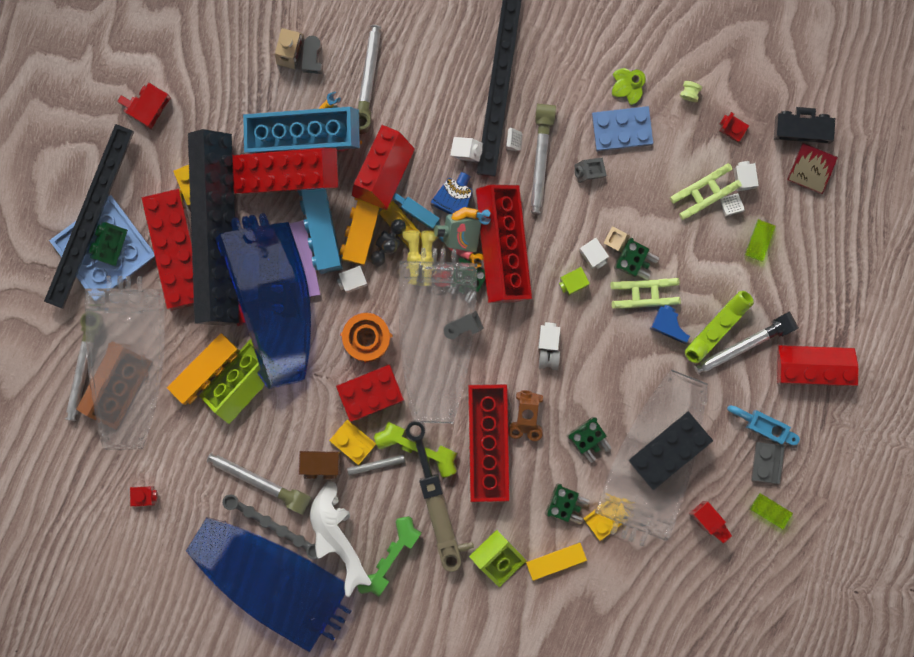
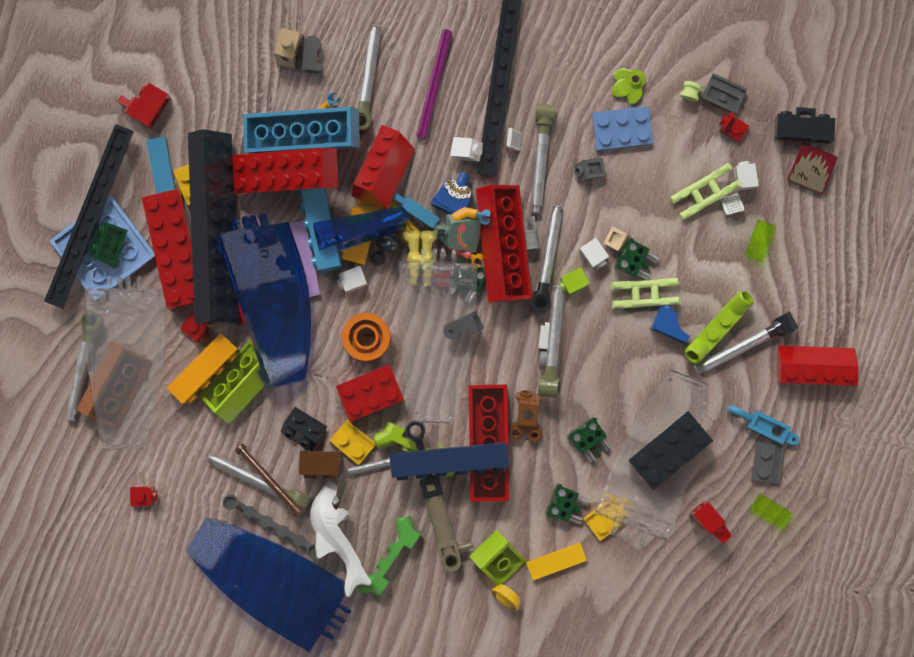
none -> dark azure tile [146,137,175,194]
none -> red bracket [180,314,210,343]
none -> reddish brown bar [235,444,304,517]
none -> black bracket [280,407,328,451]
none -> clear blue wedge [313,206,410,251]
none -> dark blue brick [390,442,509,481]
none -> magenta axle [416,29,452,139]
none -> yellow hat [491,584,521,612]
none -> light grey hinge [523,216,539,252]
none -> flat silver piece [530,205,563,315]
none -> flat silver piece [538,286,564,398]
none -> dark grey plate [701,73,747,115]

